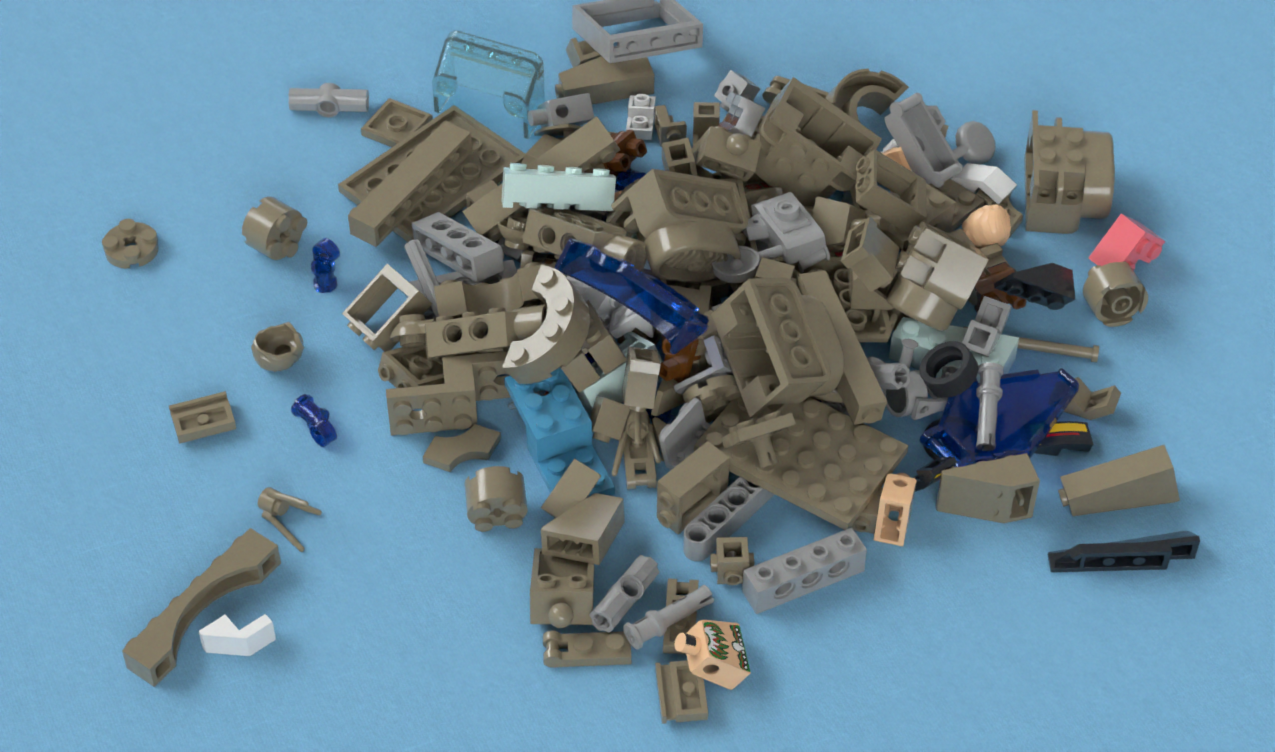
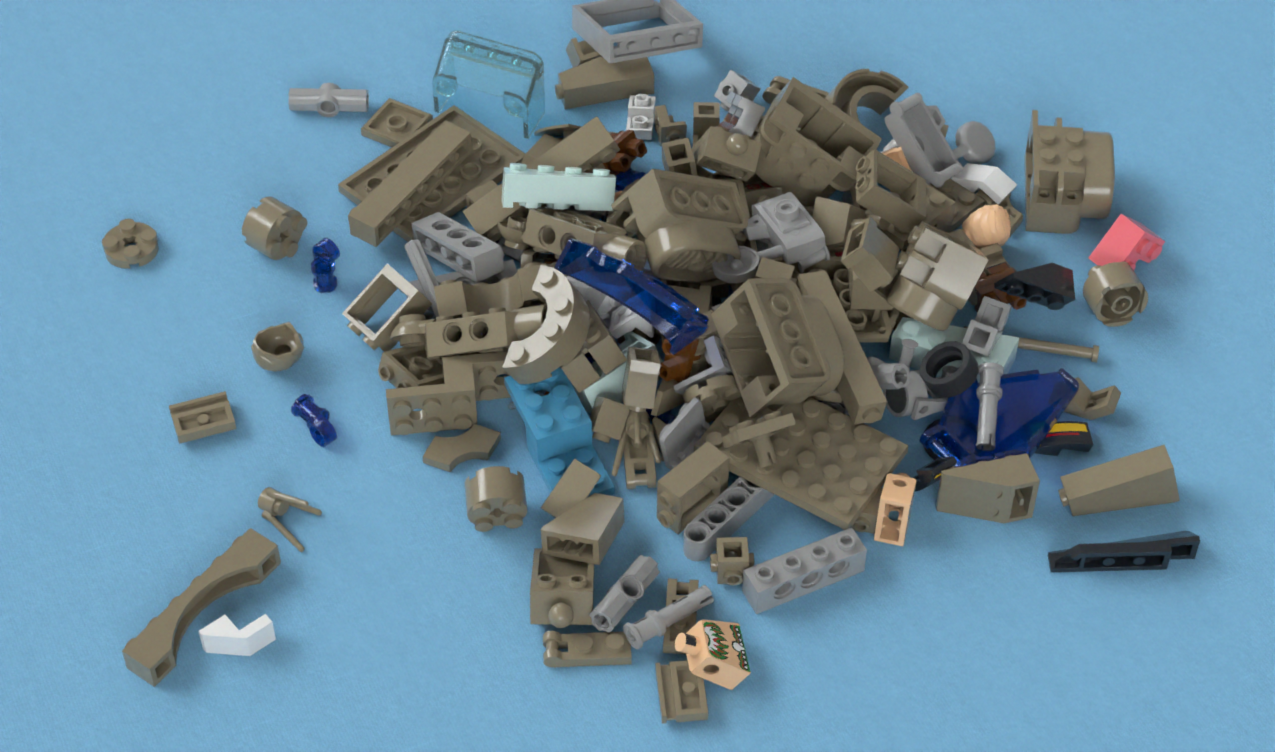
light grey torso [528,93,594,128] -> none

